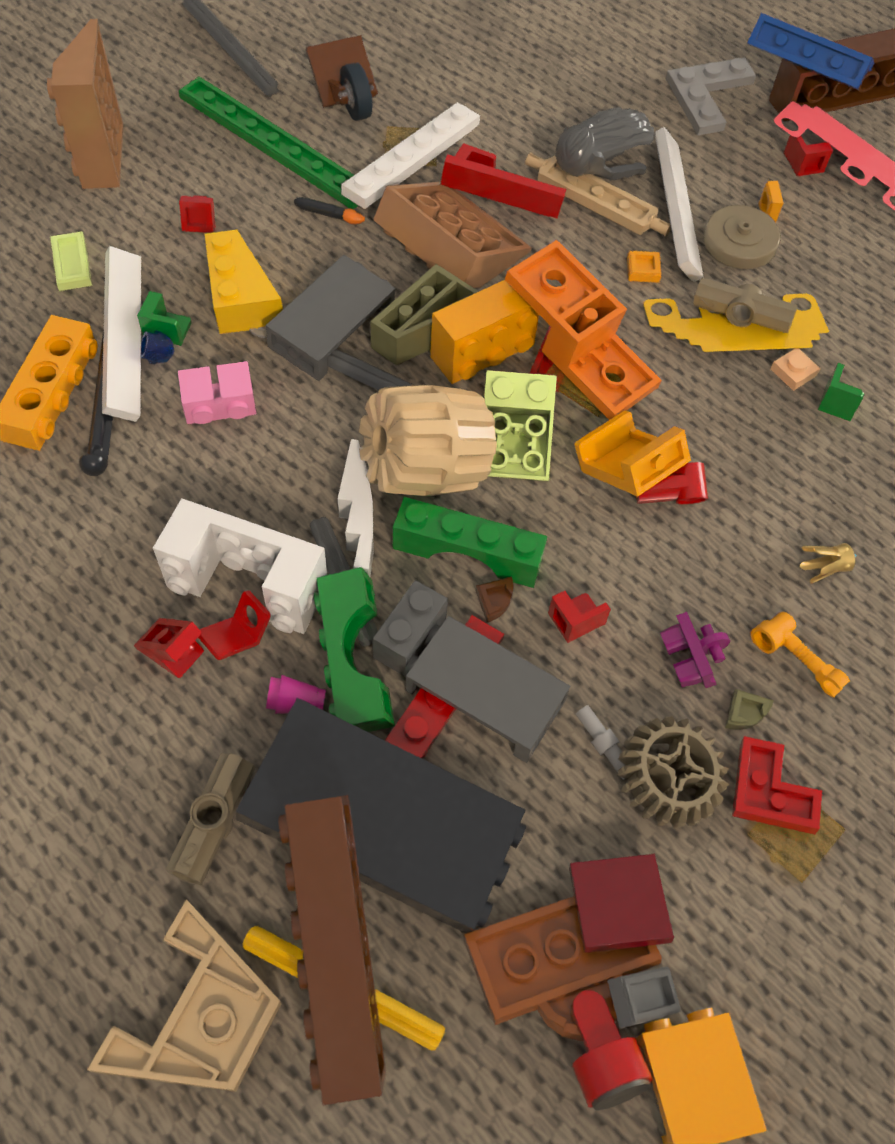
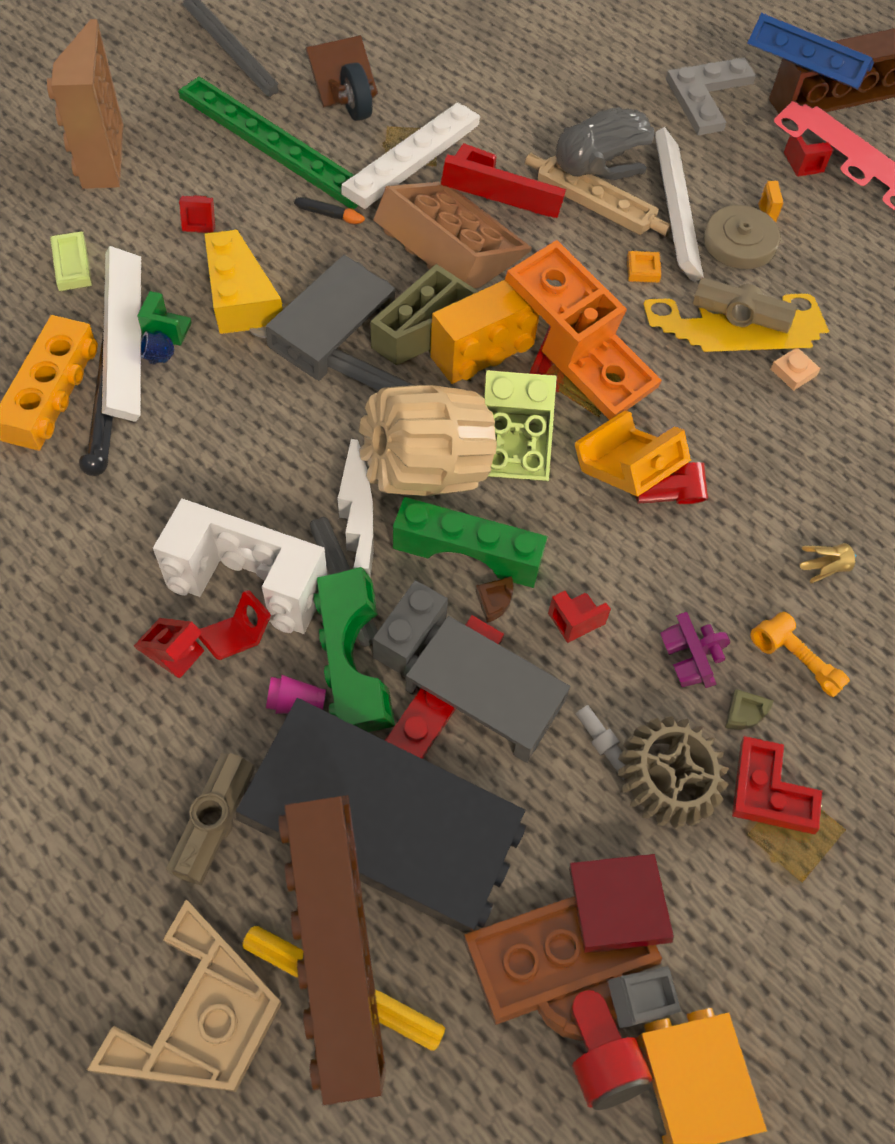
bright pink piece [178,361,256,424] -> none
green panel [818,363,864,421] -> none

